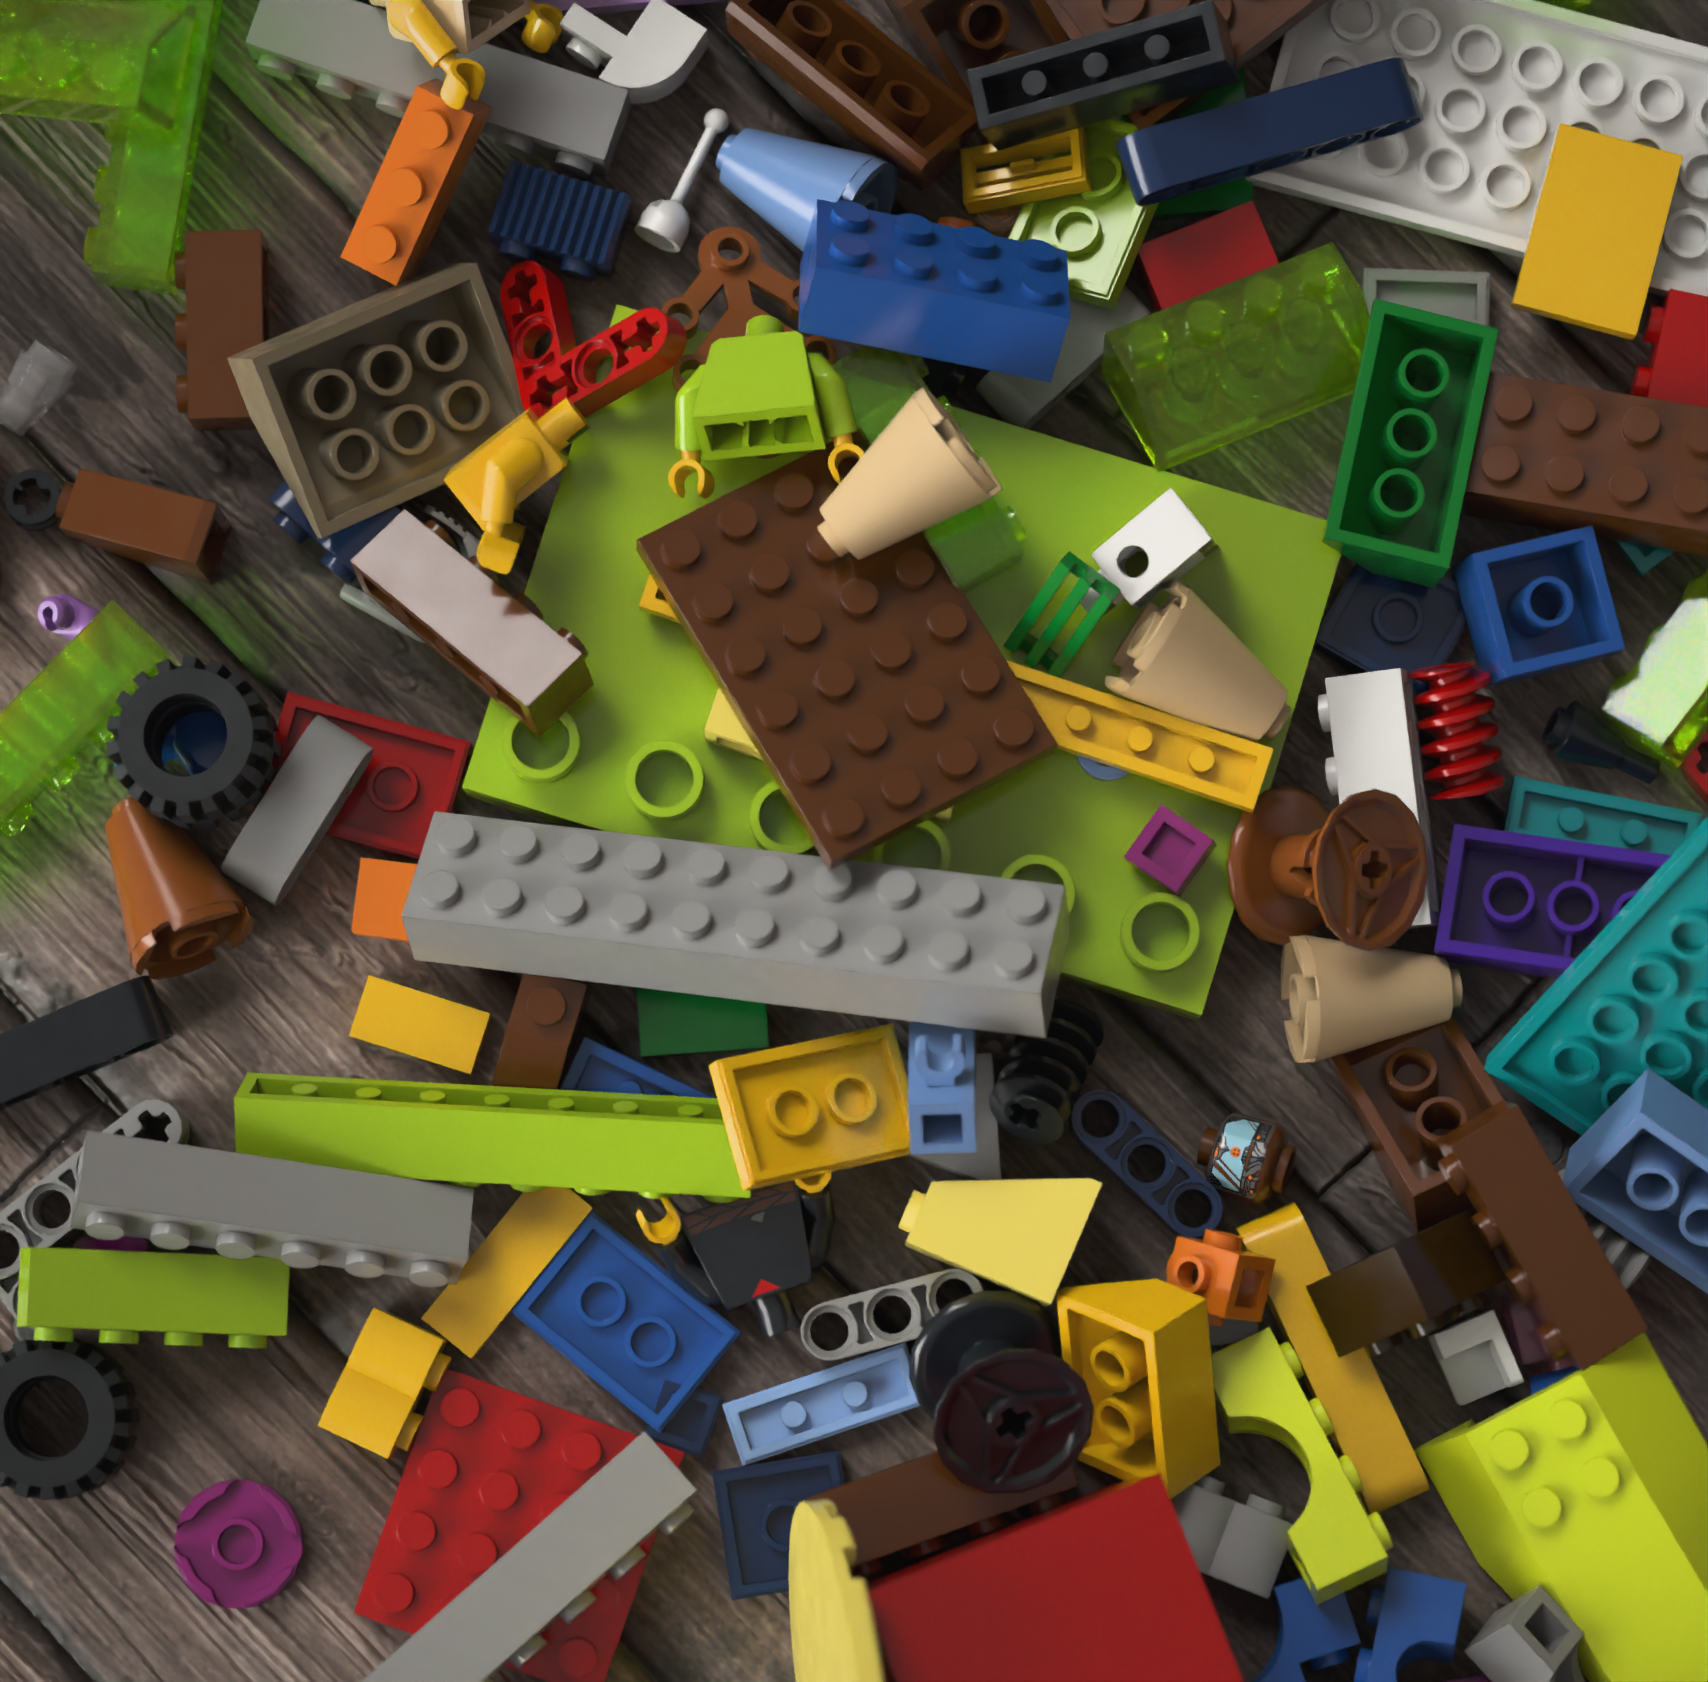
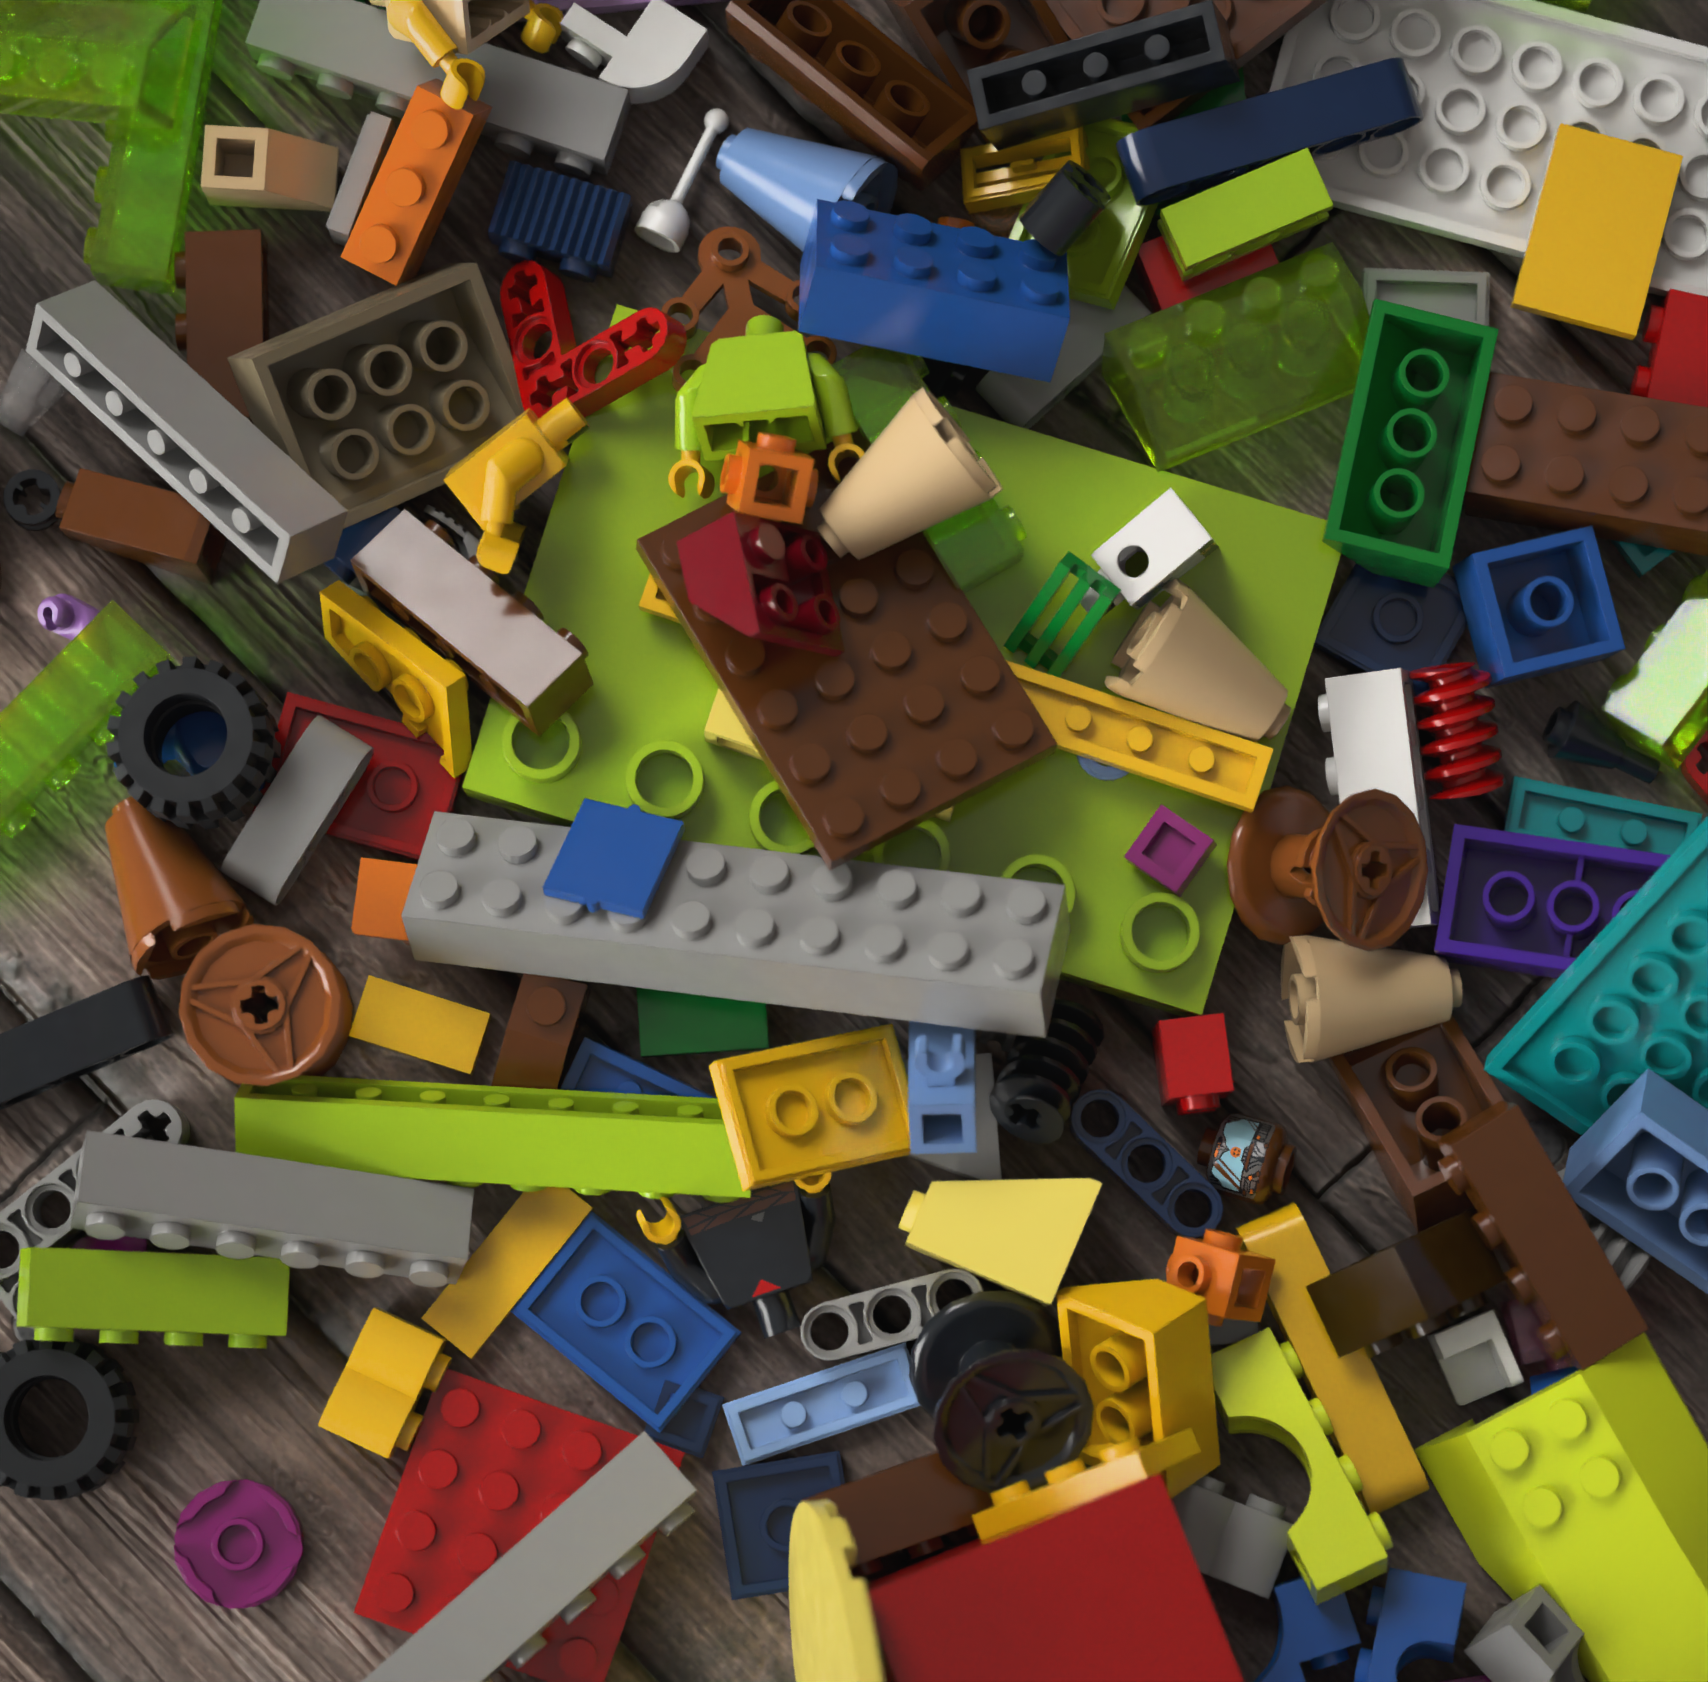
none -> light grey brick [26,280,348,584]
none -> dark orange piece [179,924,353,1086]
none -> tan slope [201,125,340,212]
none -> yellow wing [319,580,472,779]
none -> light grey tile [326,111,396,246]
none -> blue piece [542,798,685,919]
none -> dark red slope [676,511,845,657]
none -> orange brick [720,432,818,524]
none -> yellow wing [972,1427,1201,1541]
none -> black axle [1019,160,1111,257]
none -> red brick [1151,1013,1234,1116]
none -> lime piece [1157,147,1333,281]

